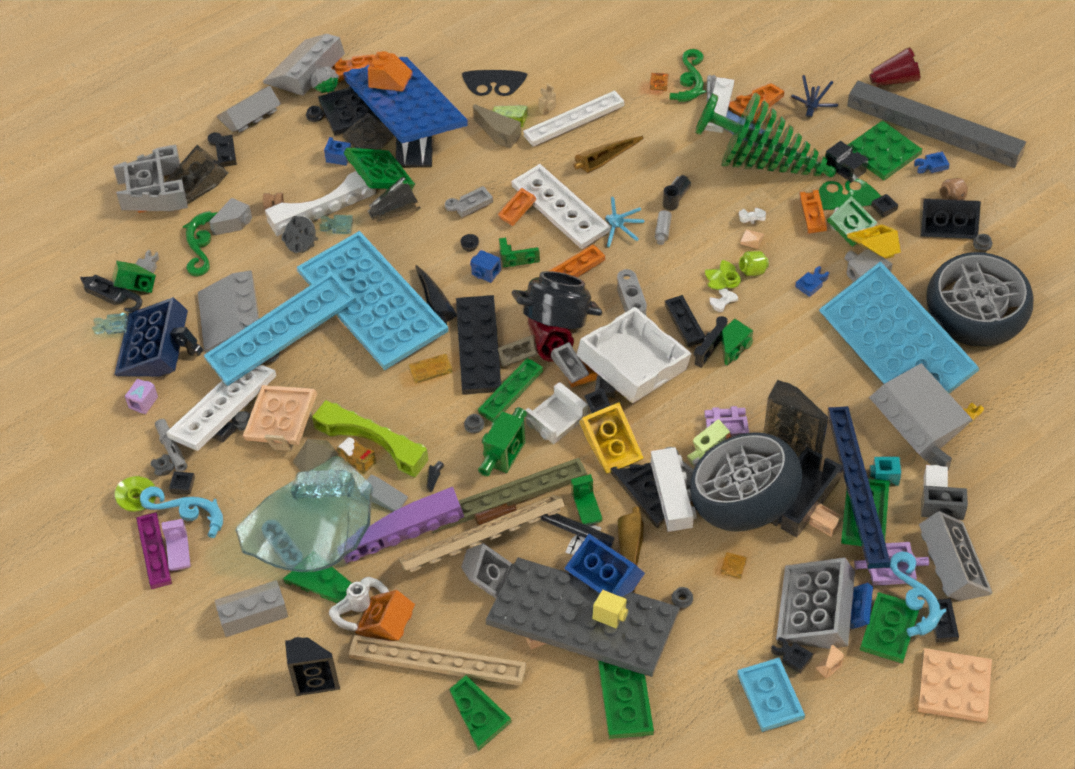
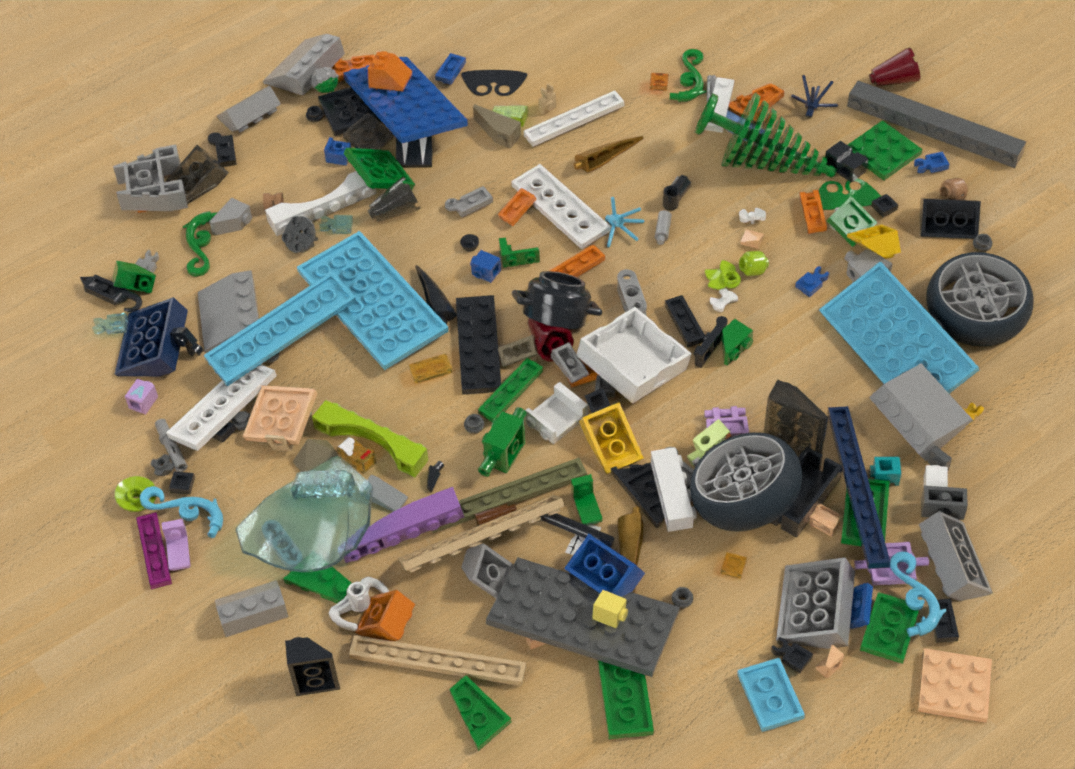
none -> blue plate [435,53,466,85]

